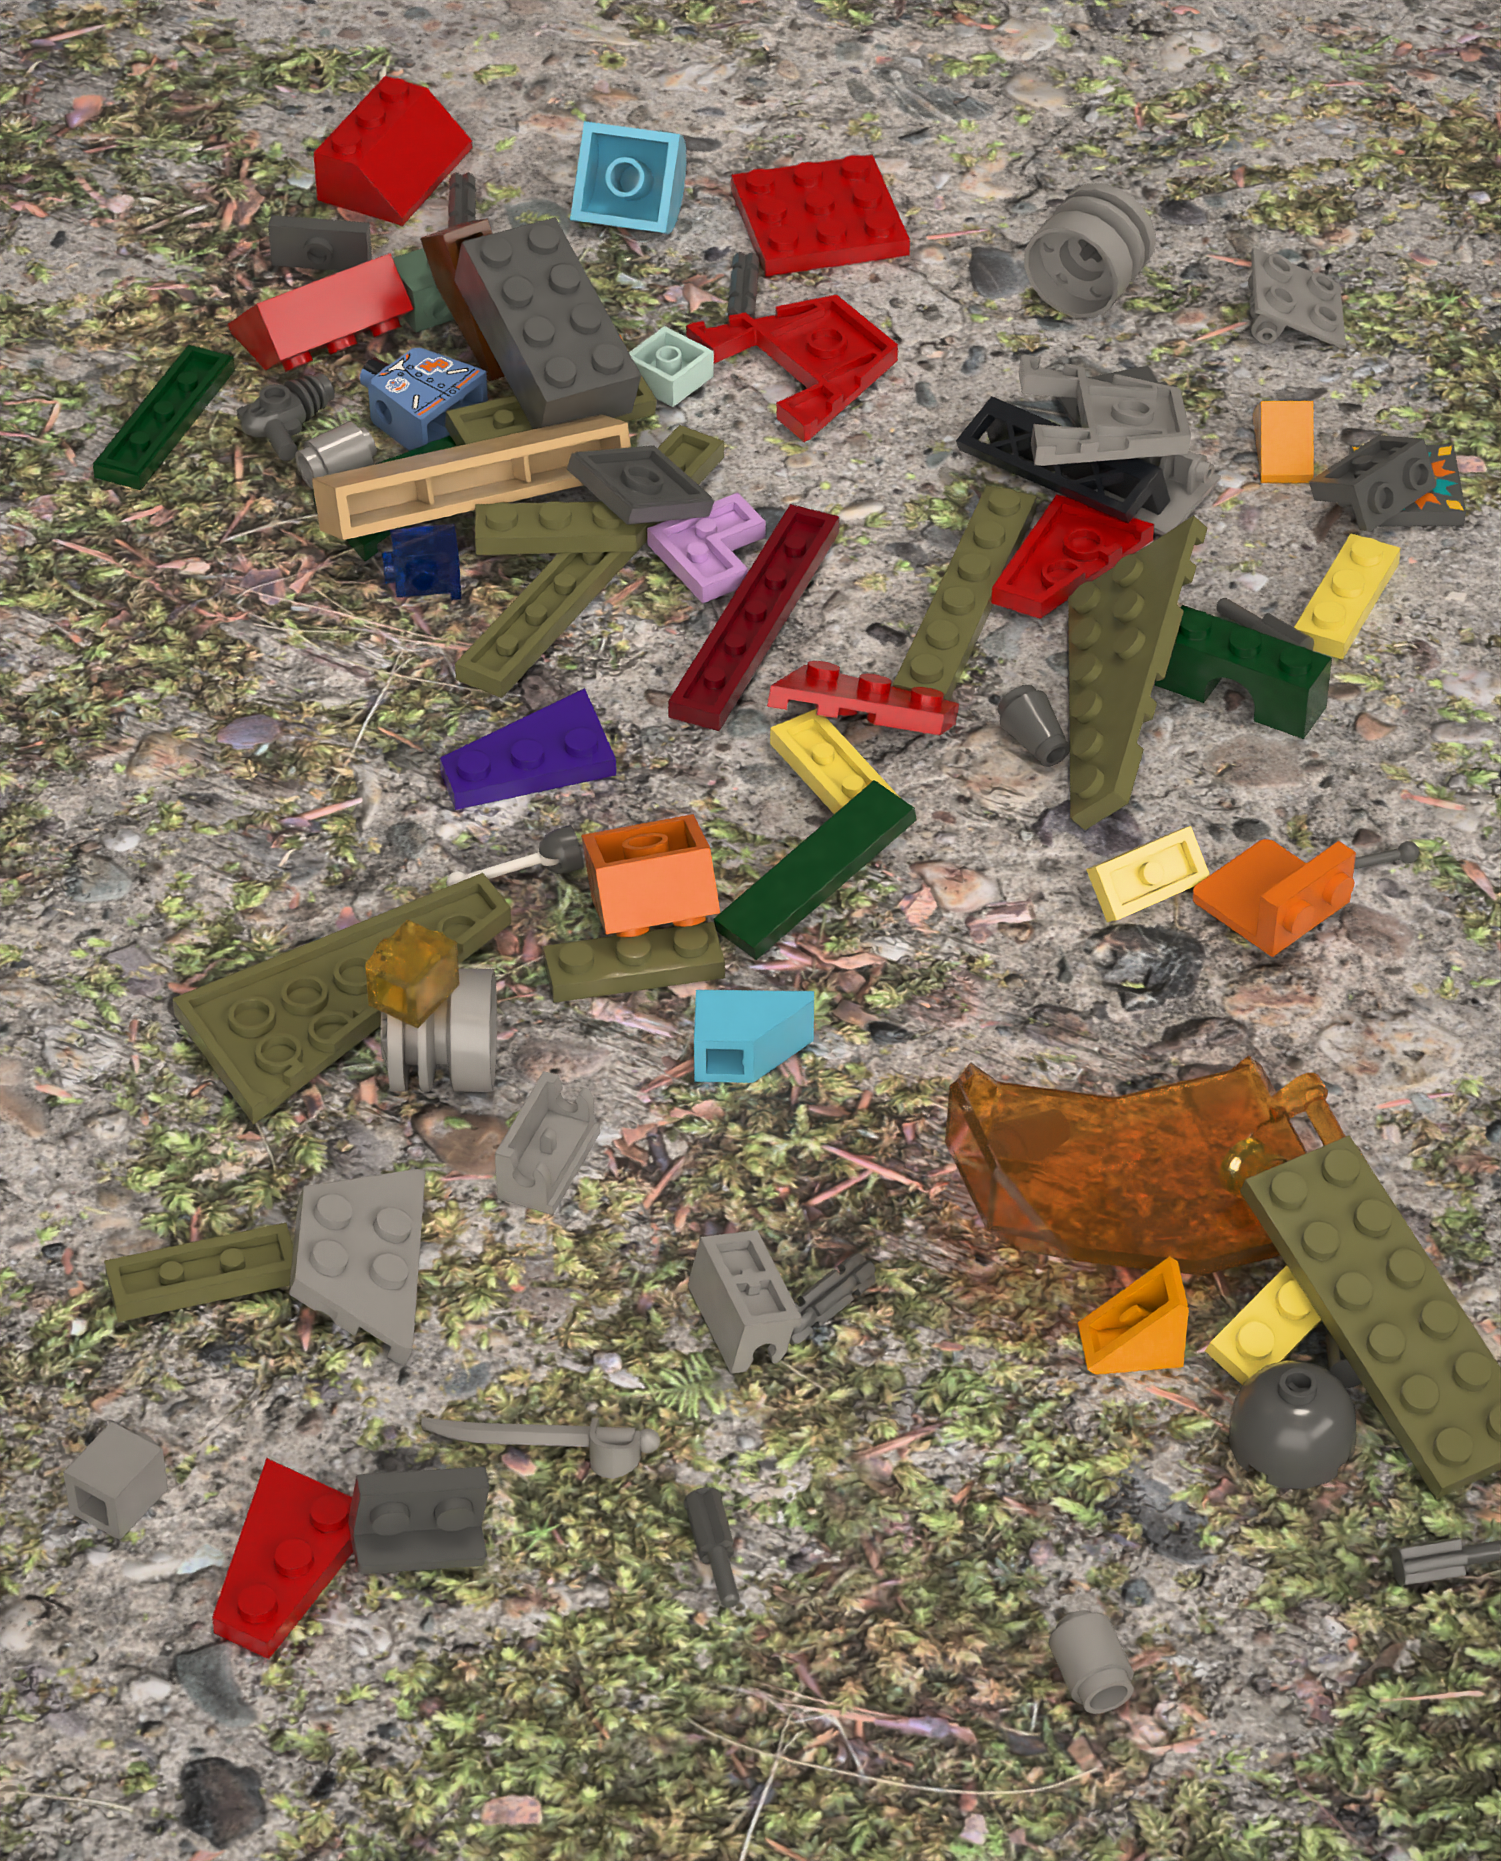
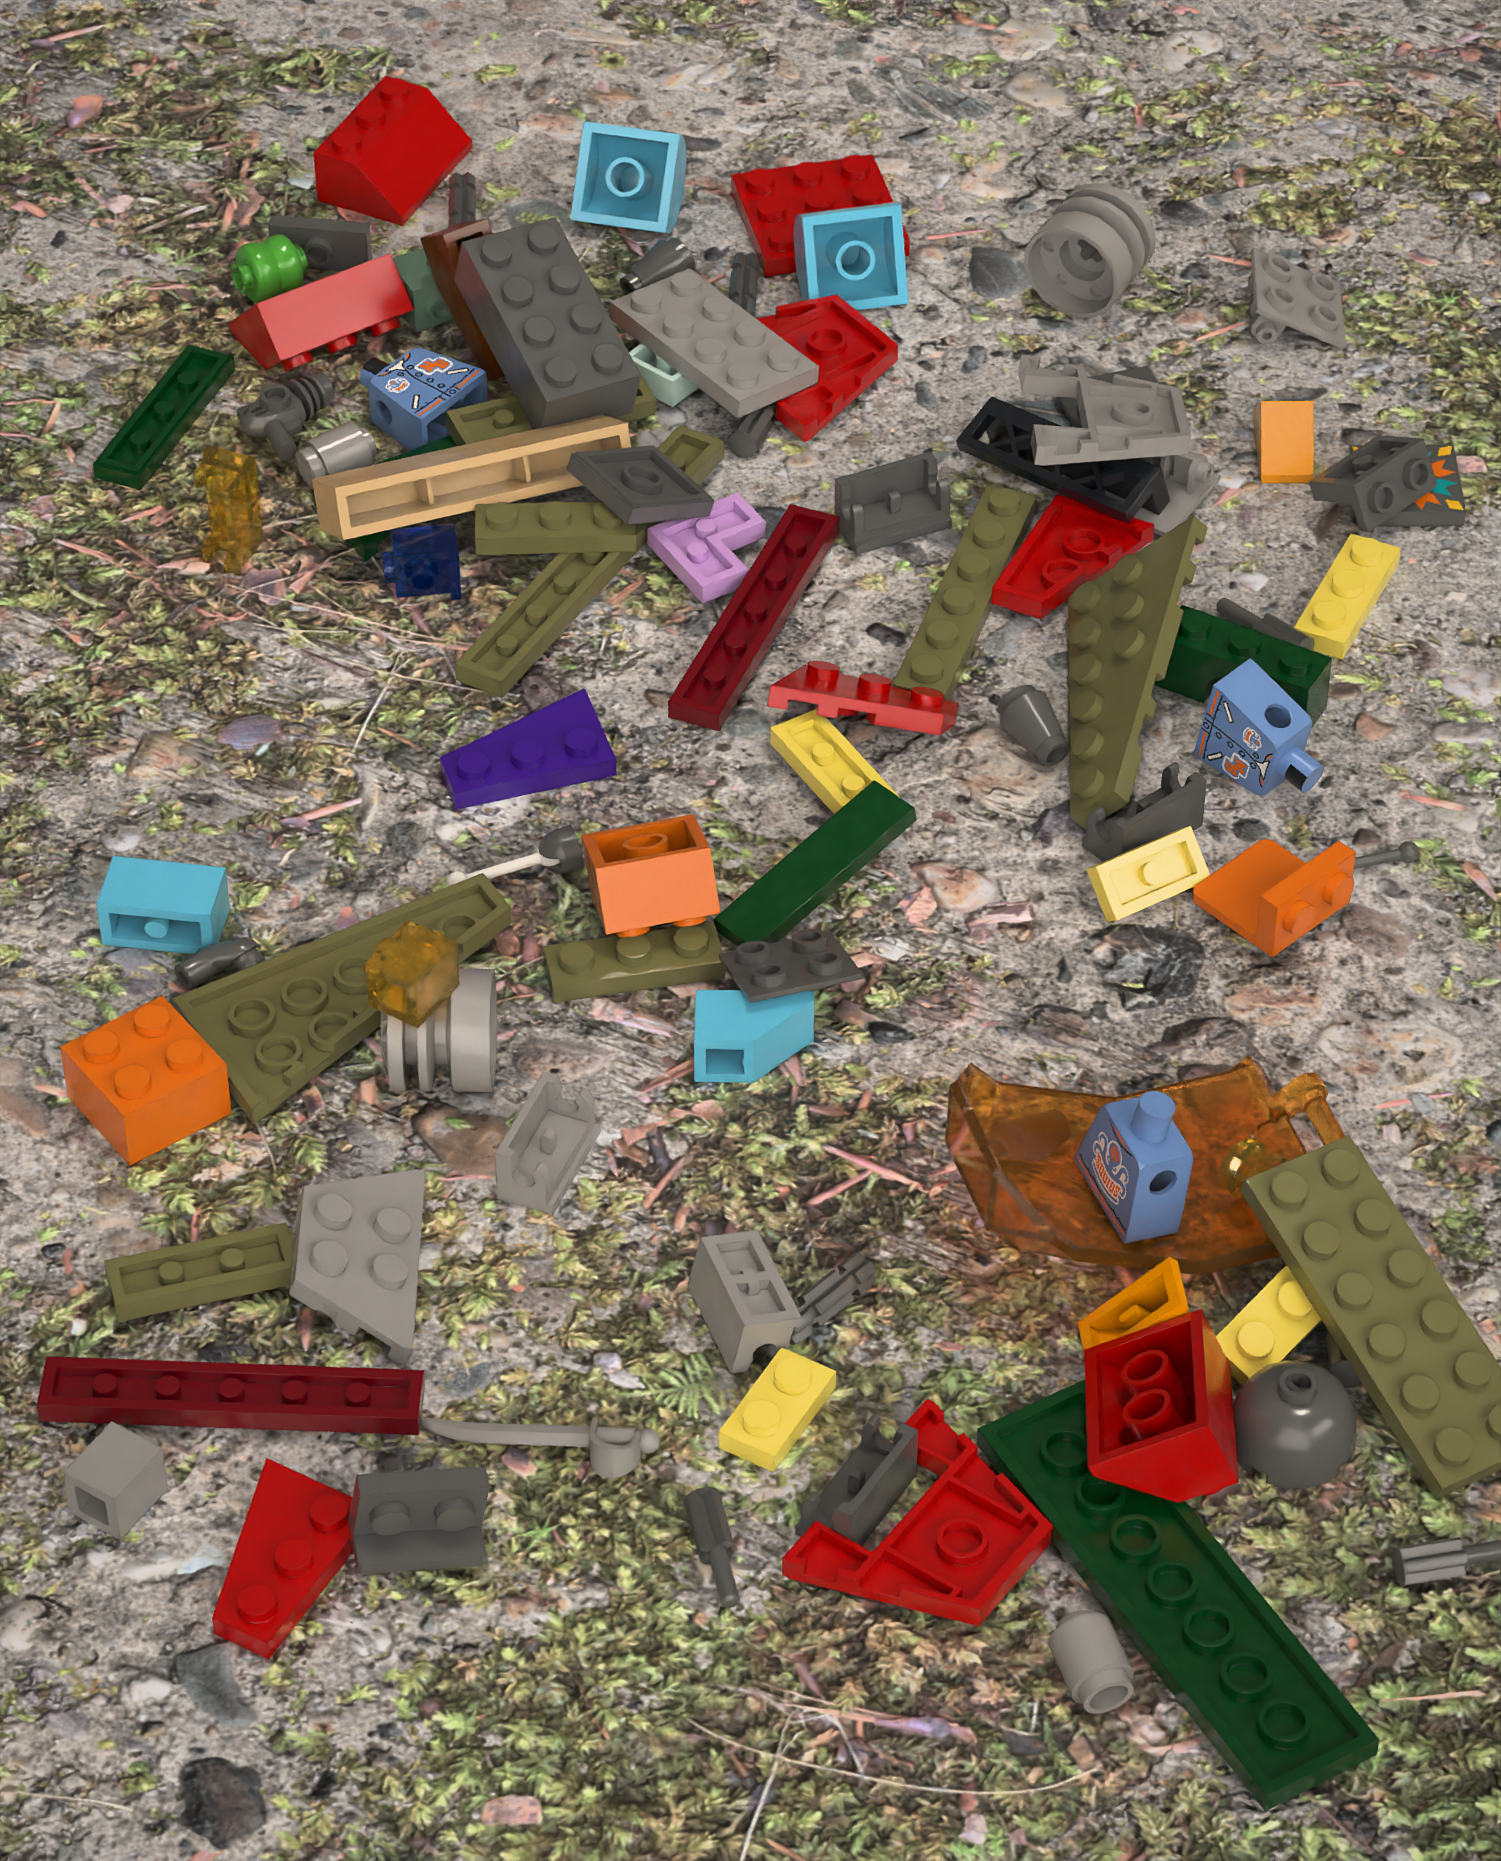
none -> dark red plate [37,1356,425,1435]
none -> orange brick [60,995,232,1166]
none -> medium azure brick [96,856,230,954]
none -> dark grey arm [174,937,265,990]
none -> clear yellow hinge [194,445,263,575]
none -> bright green piece [231,234,308,304]
none -> light grey plate [610,268,819,418]
none -> dark grey cone [620,237,696,295]
none -> light yellow plate [718,1347,836,1472]
none -> dark grey hinge [719,929,863,1003]
none -> dark grey axle [728,399,781,458]
none -> red wing [782,1399,1053,1626]
none -> medium azure brick [794,202,909,310]
none -> dark grey hinge [795,1414,918,1546]
none -> dark grey hinge [834,451,952,555]
none -> dark green plate [976,1379,1379,1811]
none -> medium blue torso [1074,1091,1194,1244]
none -> dark grey hinge [1082,762,1207,862]
none -> red slope [1084,1309,1239,1503]
none -> medium blue torso [1193,659,1324,795]

